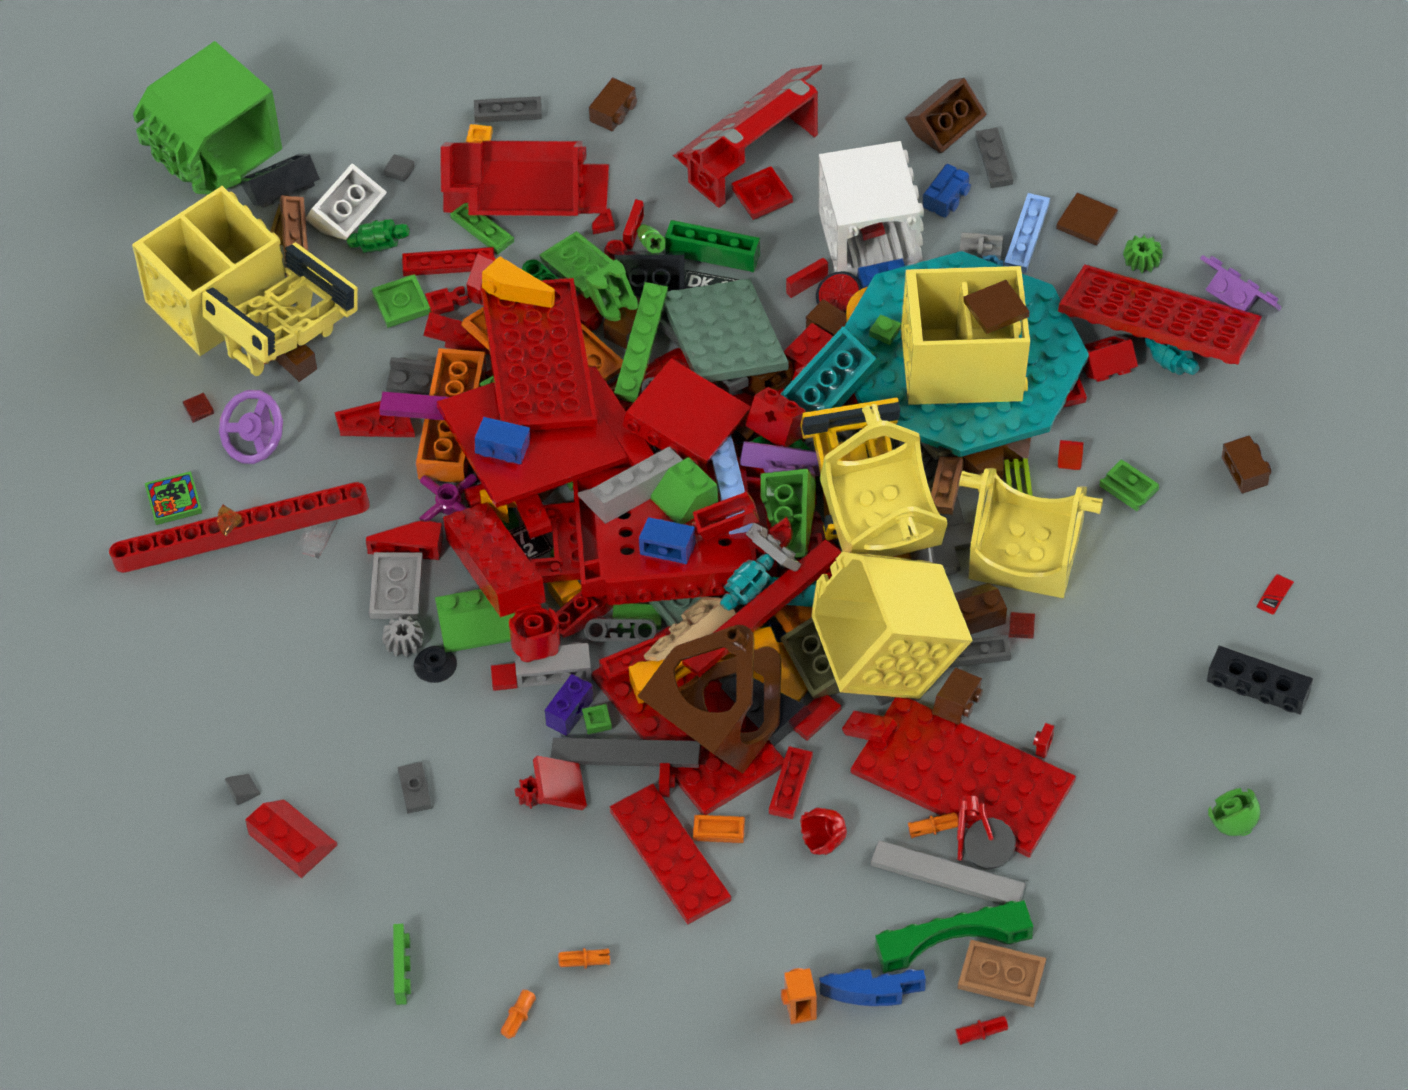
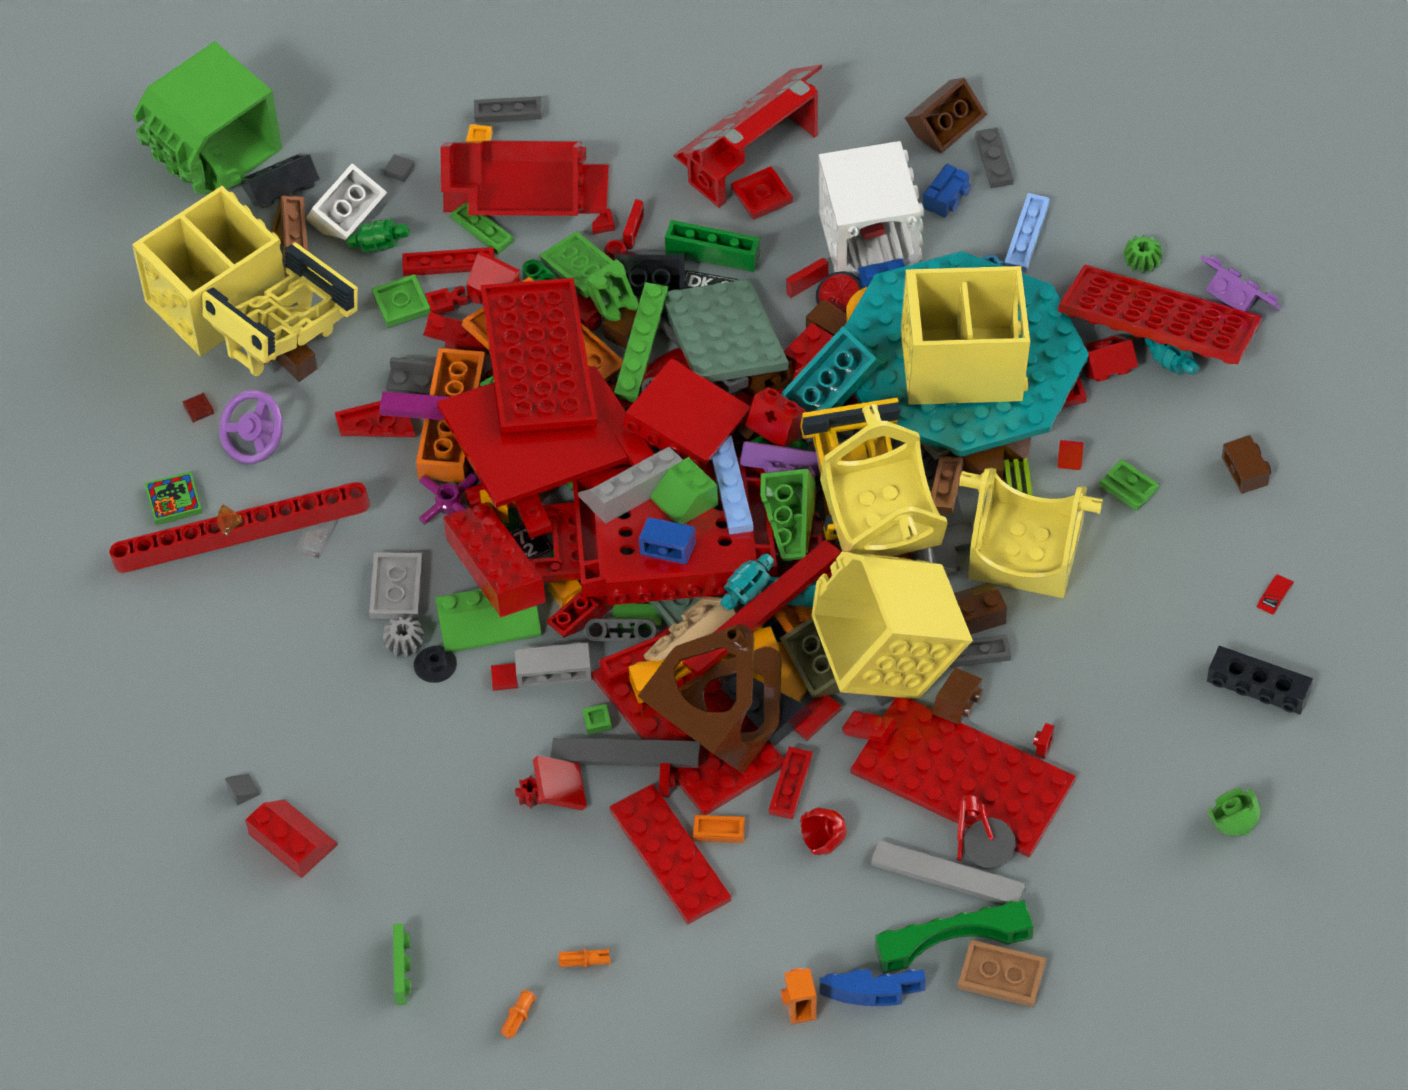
red slope [366,521,444,560] -> none
dark grey plate [398,762,432,814] -> none
blue brick [475,417,530,464] -> none
light orange slope [482,256,555,308] -> none
red brick [509,604,560,662] -> none
dark purple brick [545,674,594,736] -> none
reddish brown brick [589,77,637,132] -> none
bright green piece [636,224,666,253] -> none
red window [692,491,760,542] -> none
light grey hinge [746,523,801,572] -> none
red tile [767,517,793,548] -> none
bright green plate [869,314,901,345] -> none
orange axle [908,813,958,839] -> none
red axle [955,1016,1008,1045] -> none
light grey hips [960,232,1003,260] -> none
reddish brown tile [964,280,1029,334] -> none
clear red tile [1009,612,1035,639] -> none
reddish brown tile [1056,193,1118,246] -> none

